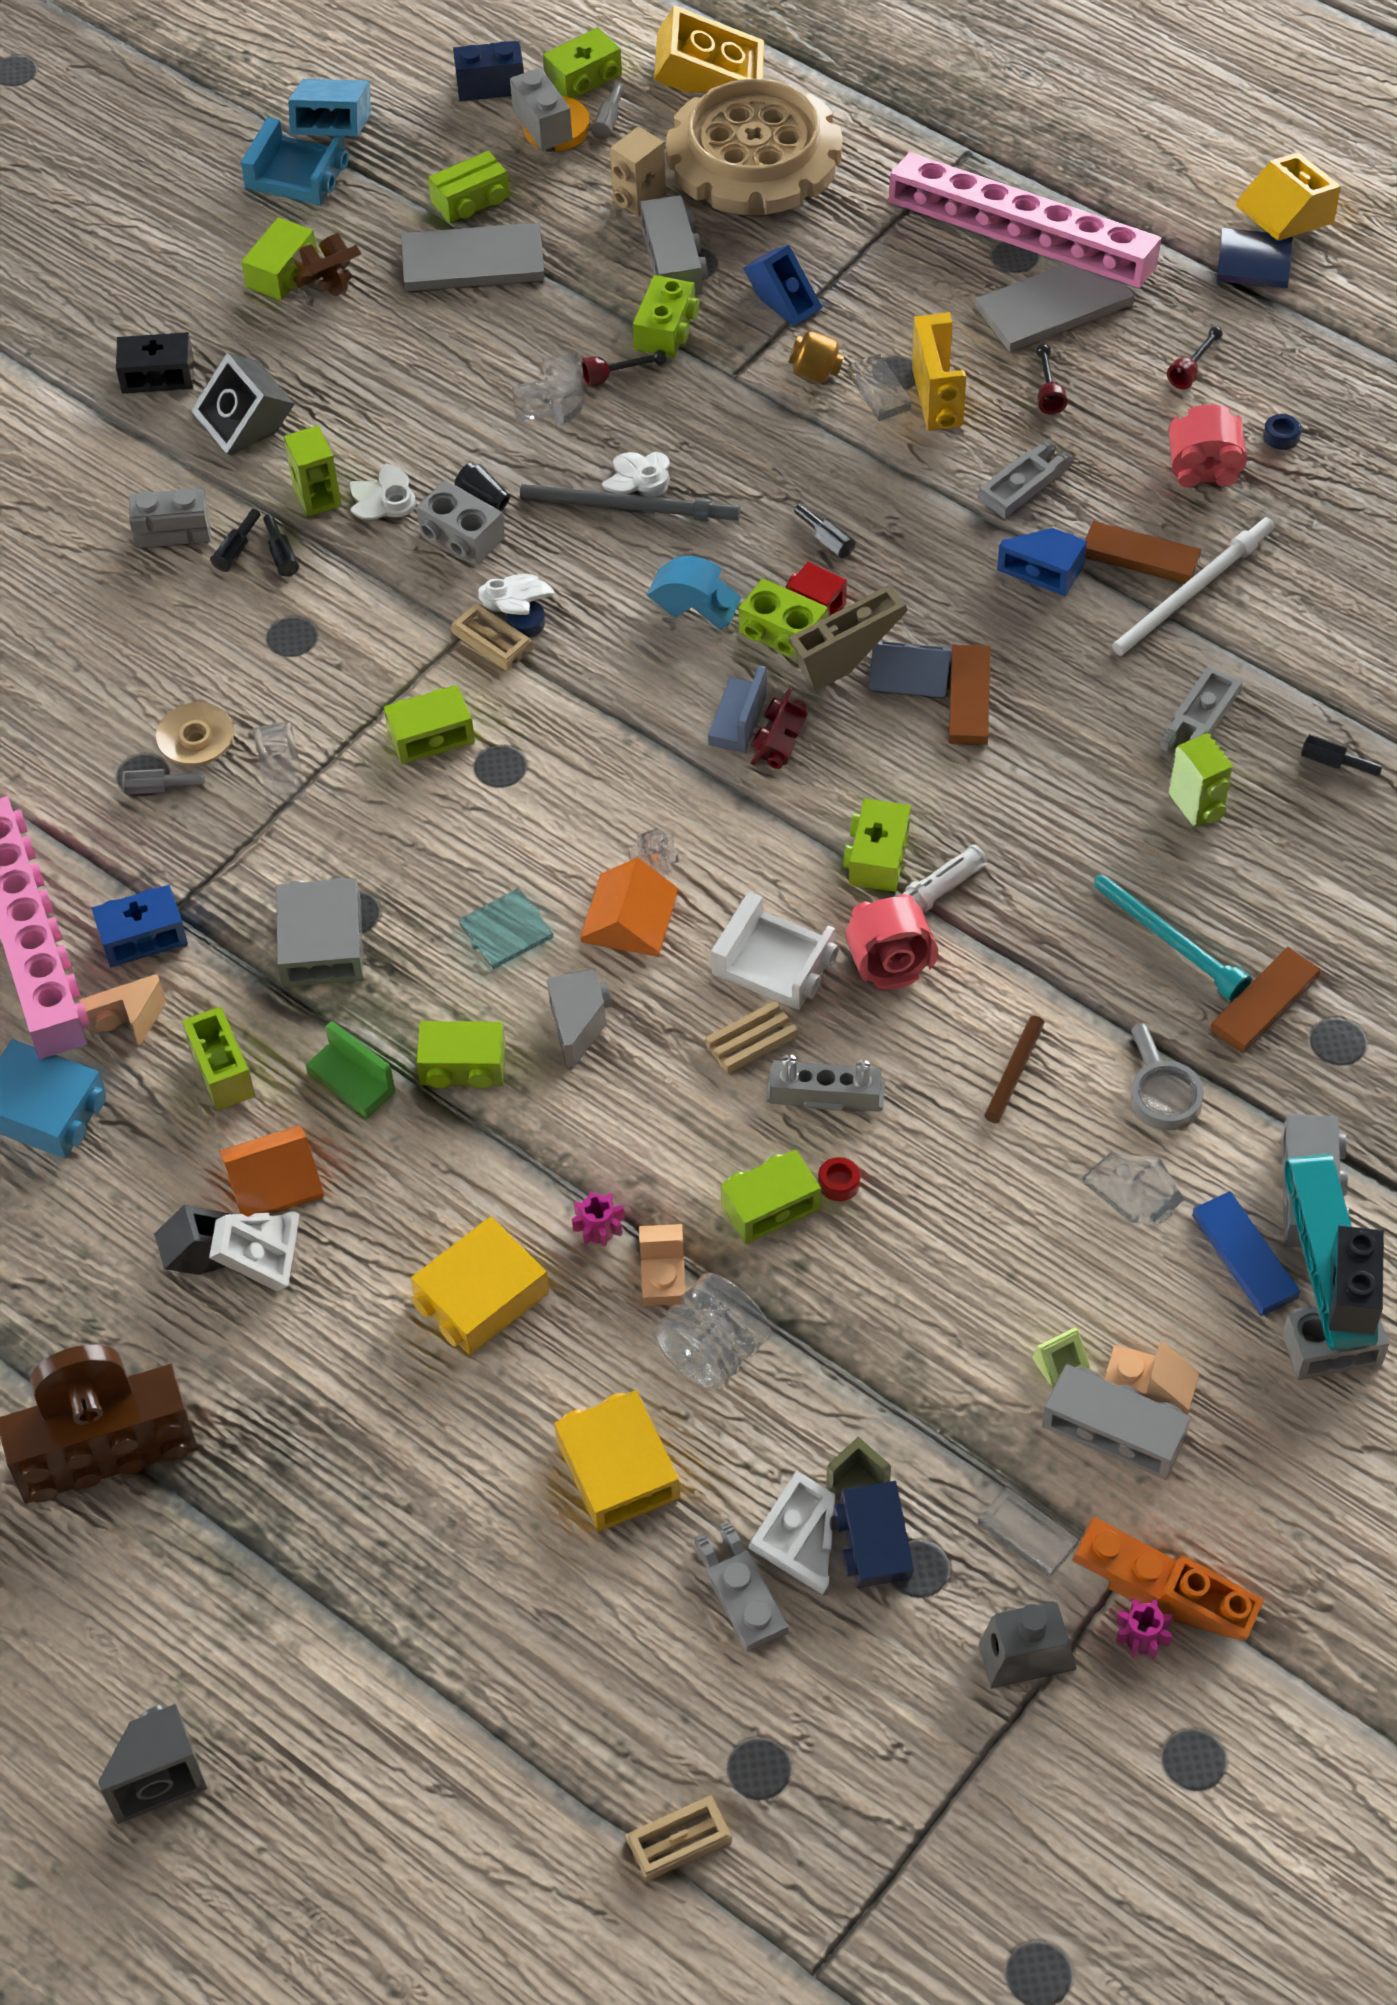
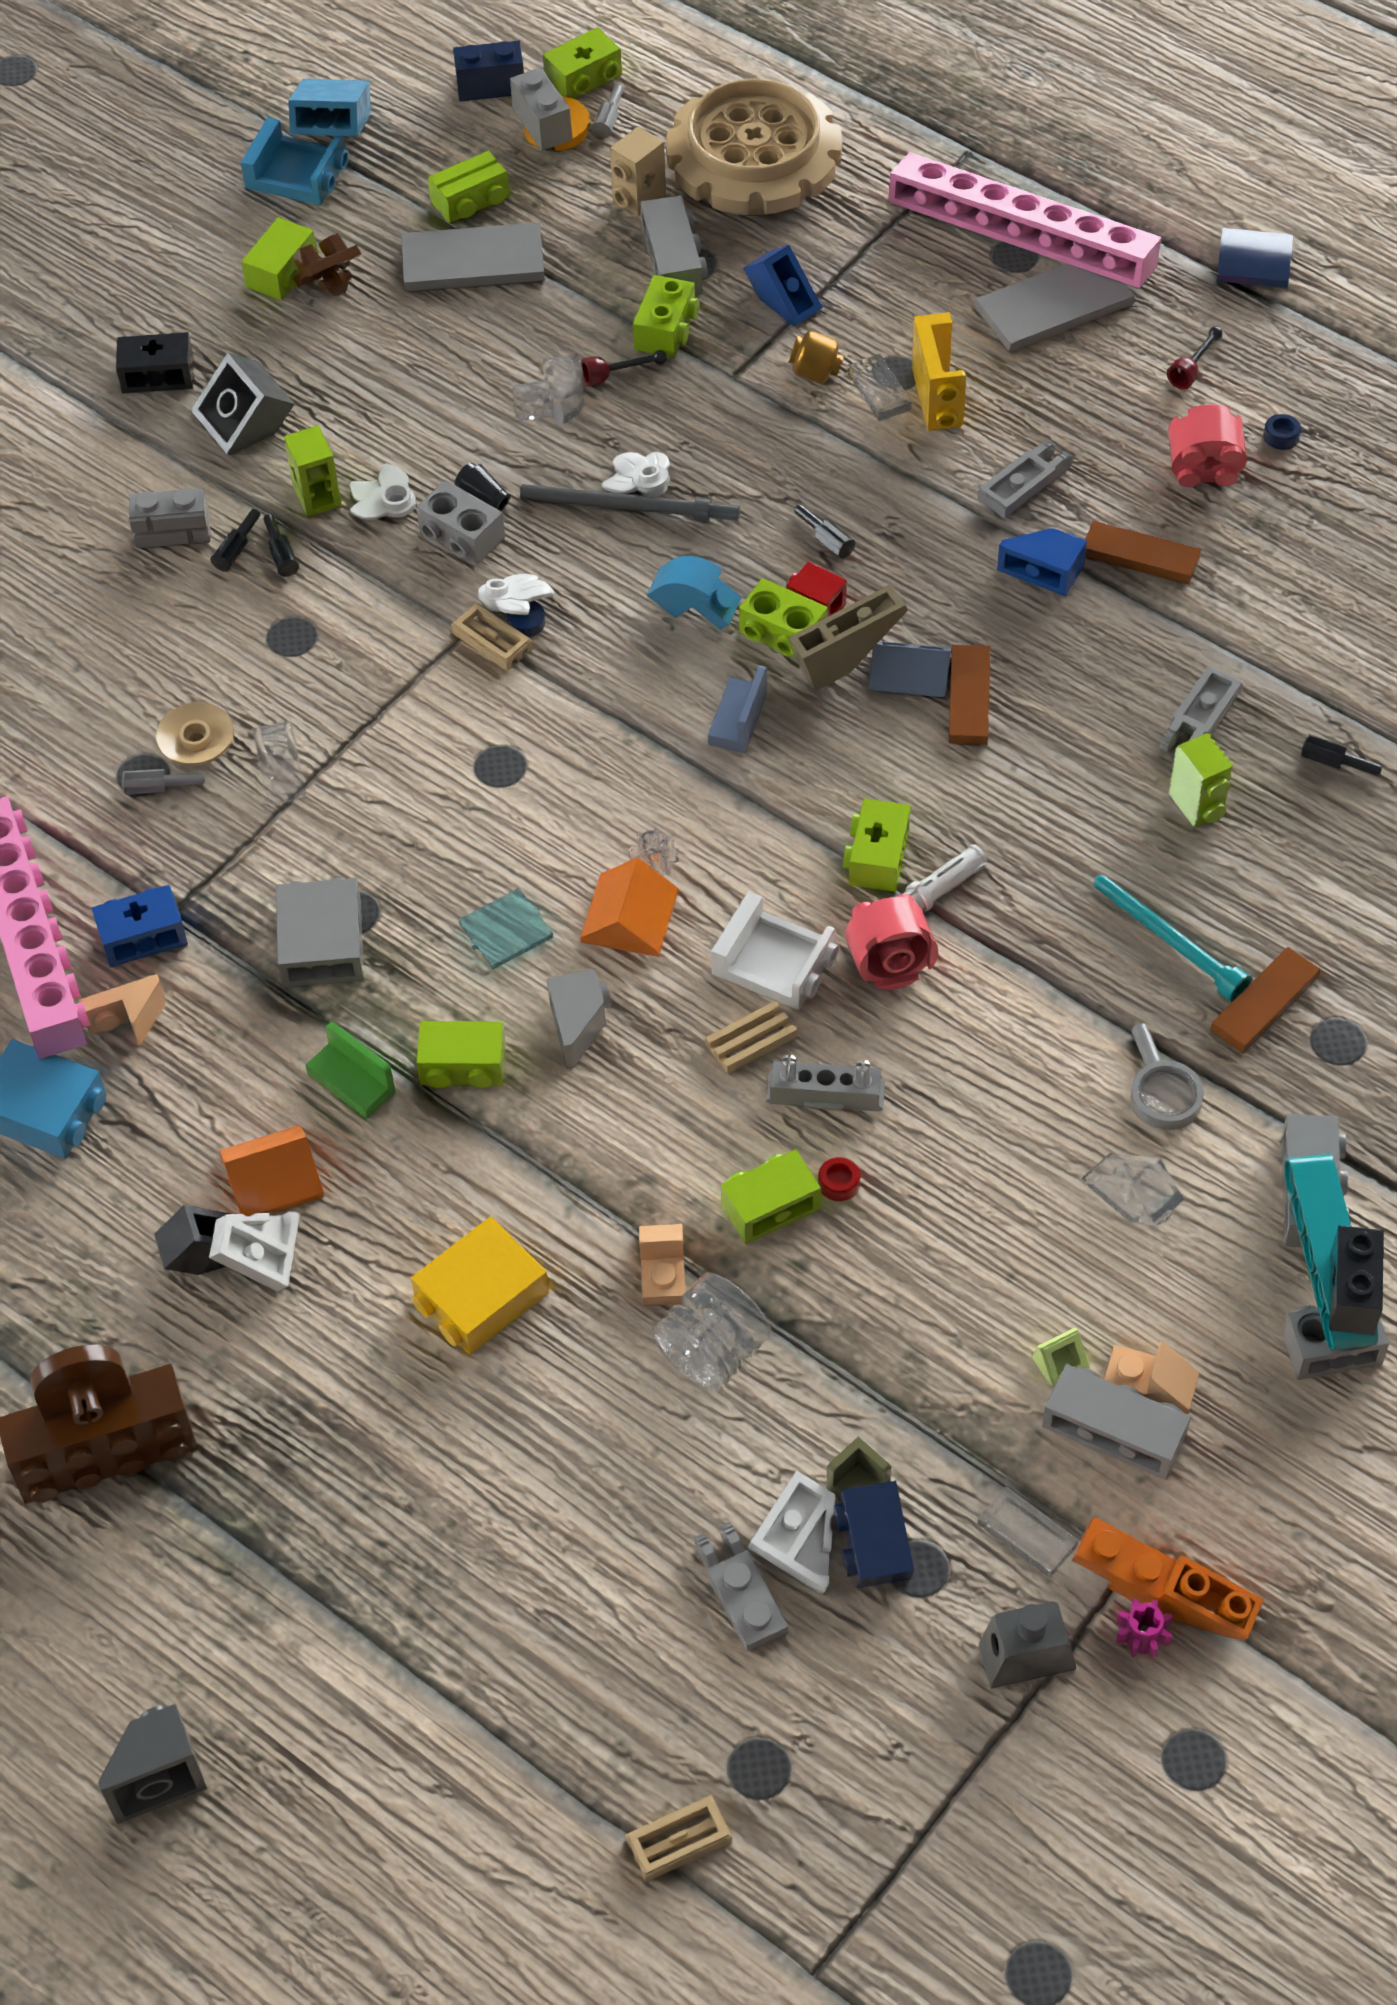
lime brick [182,1006,256,1111] -> none
lime brick [383,684,475,765] -> none
yellow brick [554,1390,680,1532] -> none
dark pink gear [571,1191,625,1246] -> none
yellow slope [654,5,764,92] -> none
dark red hinge [750,687,808,769] -> none
reddish brown bar [984,1016,1045,1123] -> none
dark red hinge [1036,344,1068,414] -> none
white bar [1112,517,1275,656] -> none
blue tile [1192,1191,1300,1316] -> none
yellow slope [1236,152,1341,241] -> none

